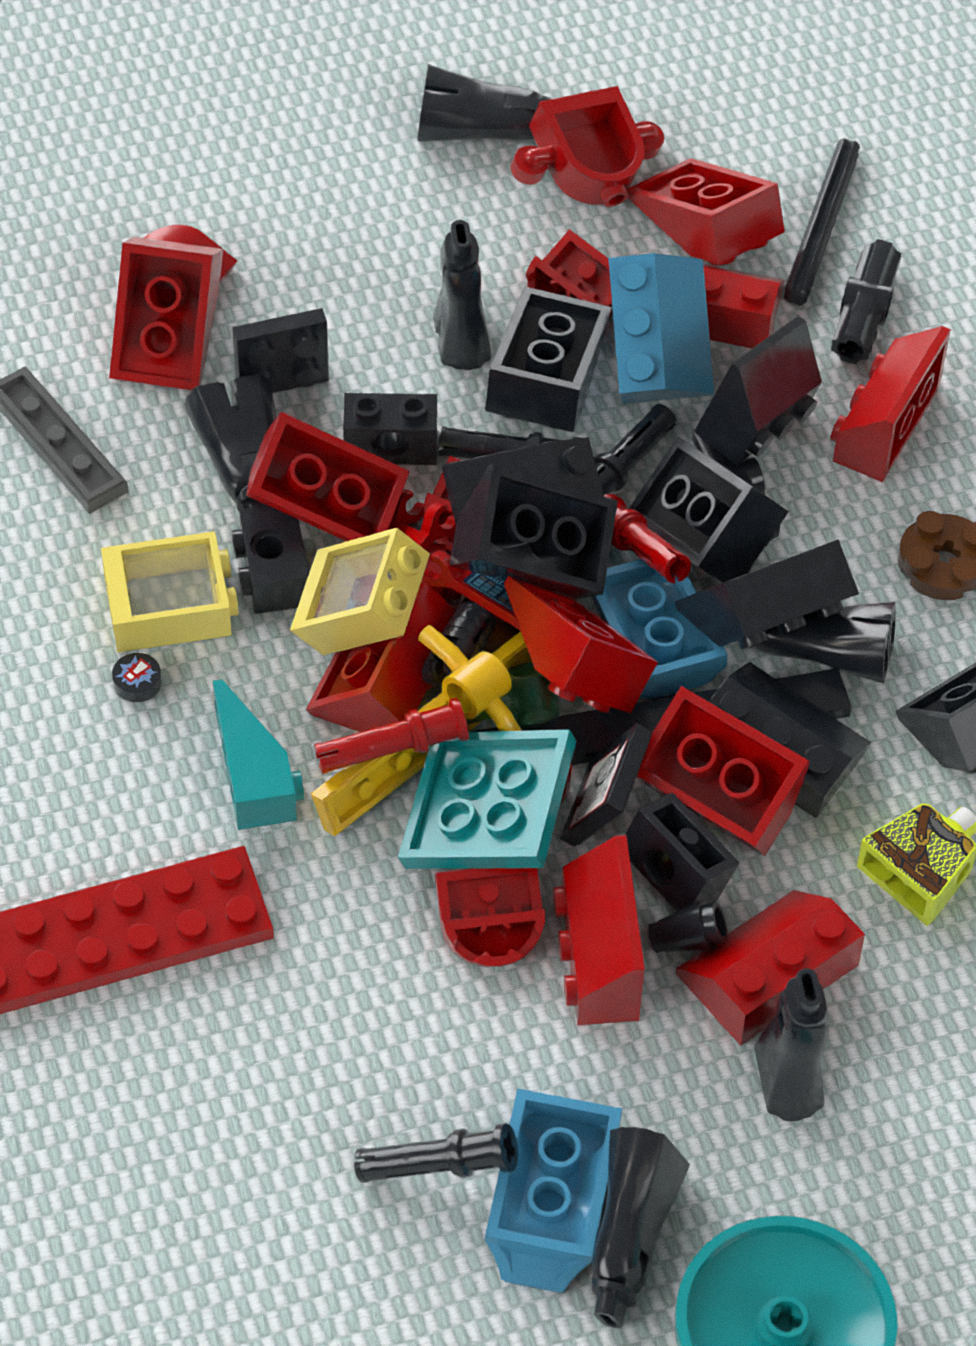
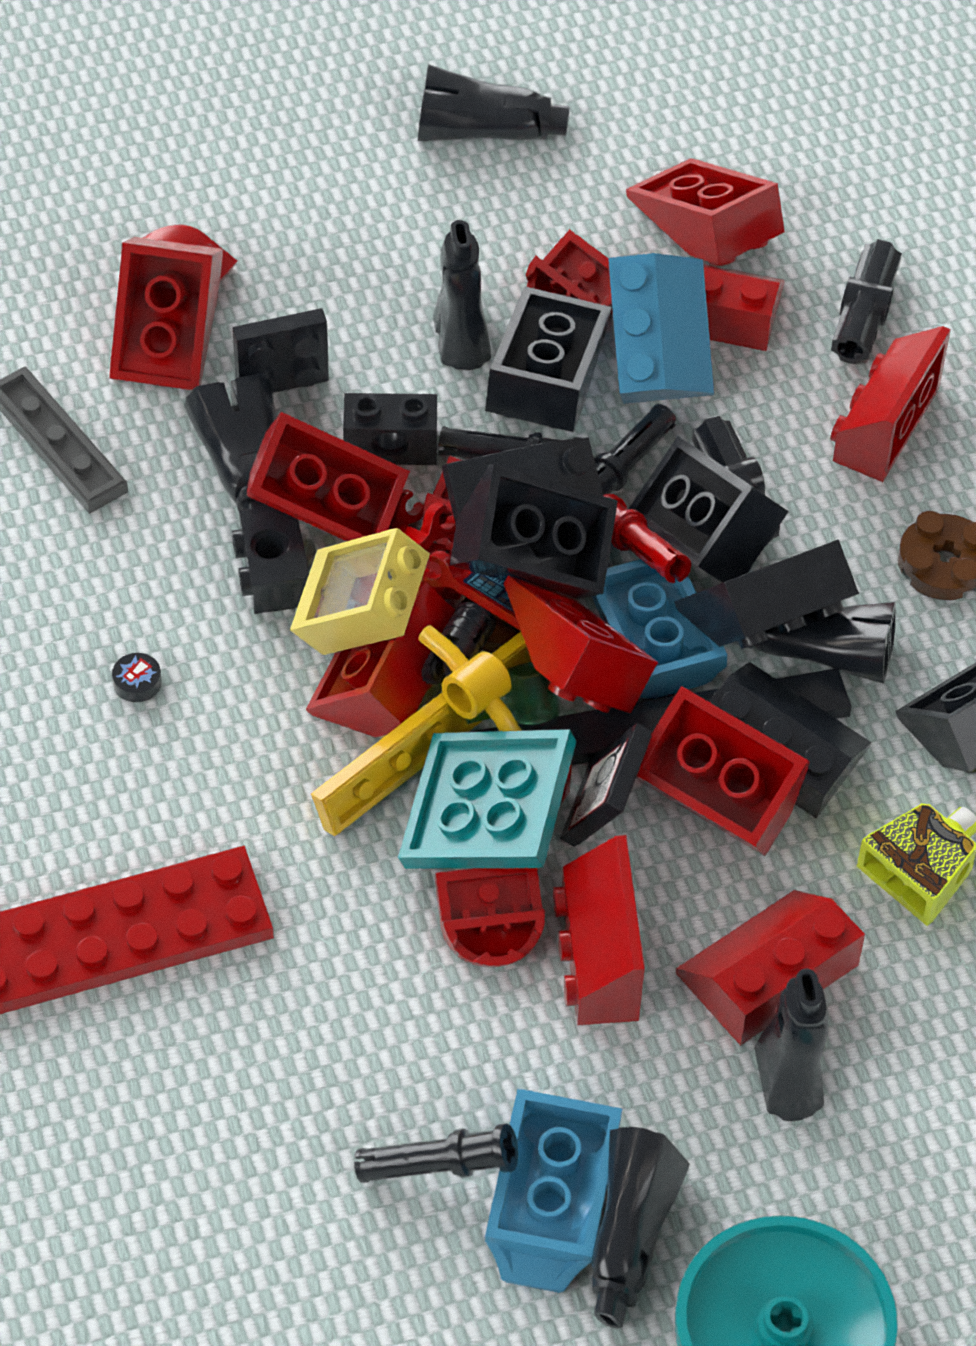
window [101,531,239,653] -> none
teal slope [213,679,304,830] -> none
red pin [314,697,469,775] -> none
red piece [510,85,665,207] -> none
black brick [625,793,740,911] -> none
black cone [648,900,728,953] -> none
slope [694,315,822,466] -> none
black axle [783,138,860,306] -> none

